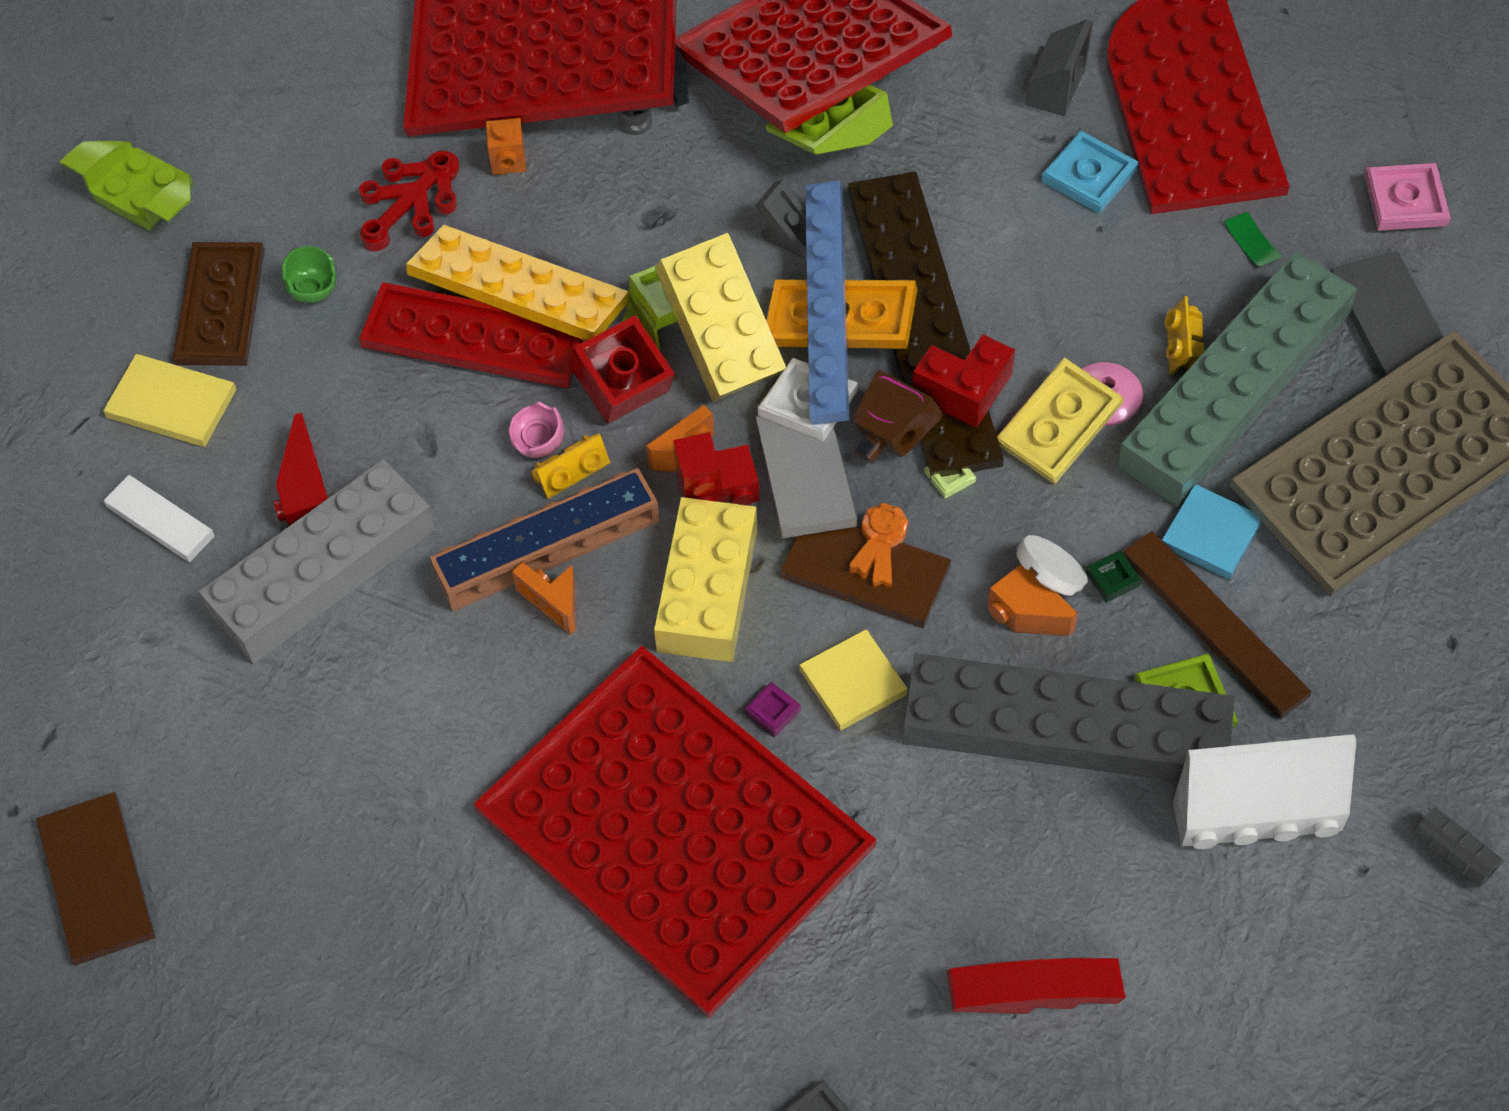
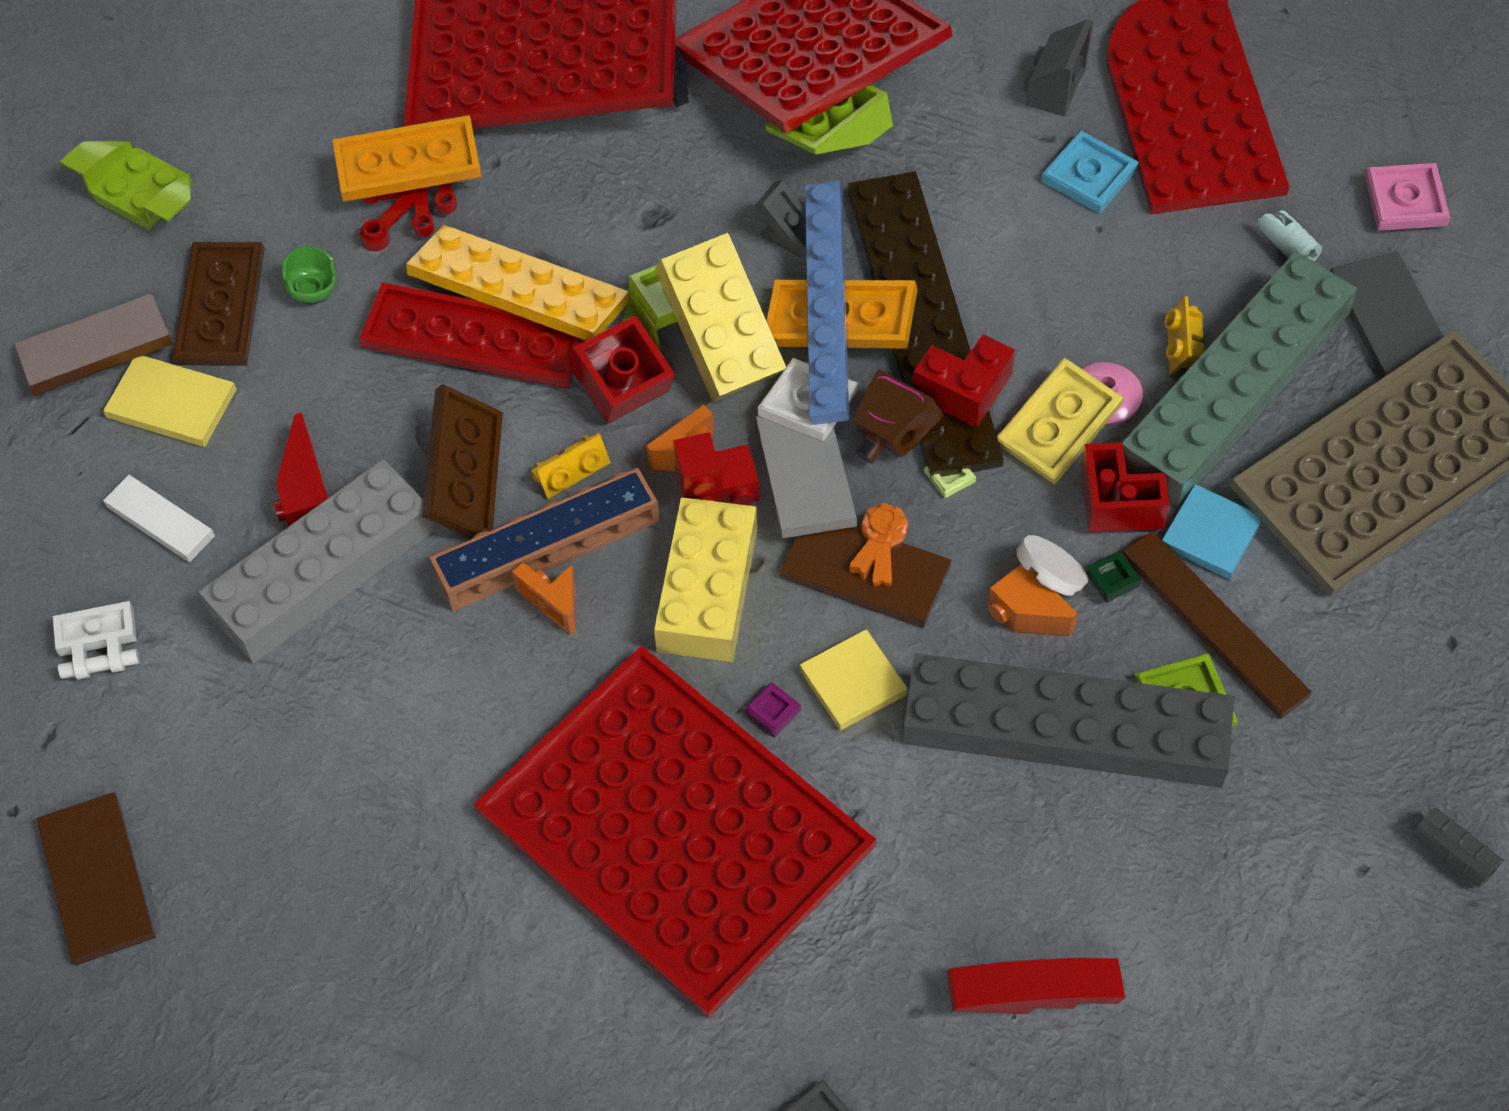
orange brick [486,118,527,175] -> none
bright pink hair [508,402,565,459] -> none
dark grey wheel [618,108,652,135] -> none
white slope [1173,734,1356,849] -> none
green sticker [1224,212,1283,267] -> none
none -> tile [14,293,173,396]
none -> white plate [53,601,140,680]
none -> light orange plate [332,115,482,202]
none -> reddish brown tile [422,384,503,538]
none -> red brick [1080,442,1170,533]
none -> light aqua hinge [1258,210,1322,261]

